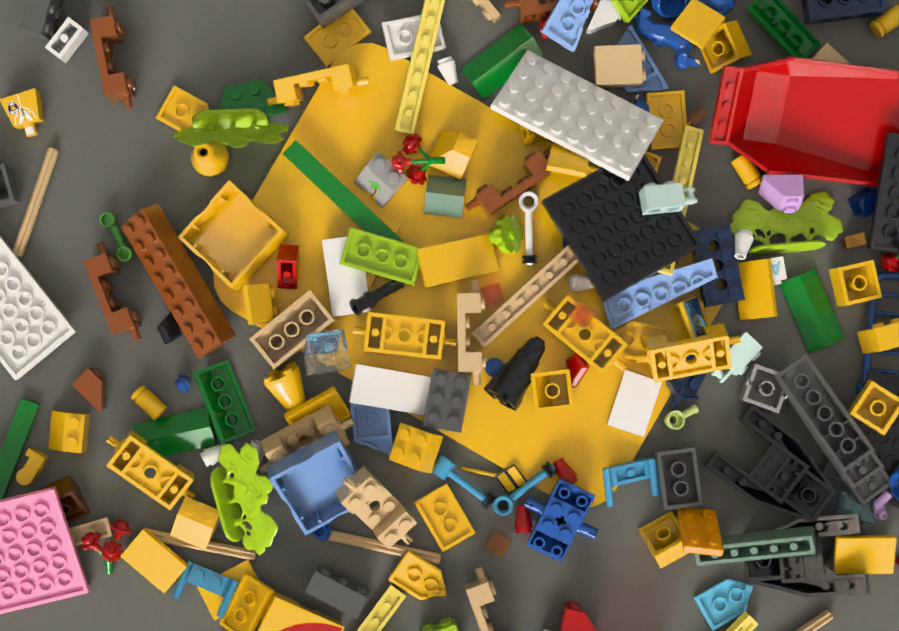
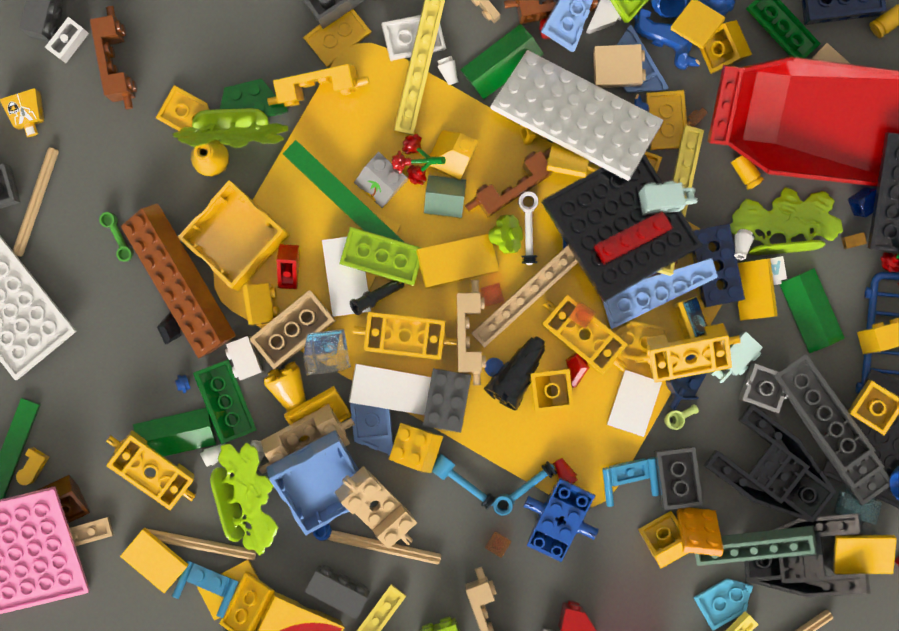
yellow slope [48,410,91,453] -> none
dark orange slope [72,368,106,411] -> none
red plant [81,519,132,574] -> none
dark orange brick [83,242,142,341] -> none
yellow piece [131,385,168,421] -> none
yellow slope [170,496,220,550] -> none
yellow tile [388,550,447,600] -> none
yellow tile [414,483,476,552] -> none
piece [461,463,527,495] -> none
red cone [514,506,533,534] -> none
white cone [569,273,594,293] -> none
lavender slope [758,175,804,213] -> none
yellow slope [829,260,882,307] -> none
lavender arm [873,490,892,520] -> none
none -> white brick [225,336,264,380]
none -> red plate [594,211,672,264]

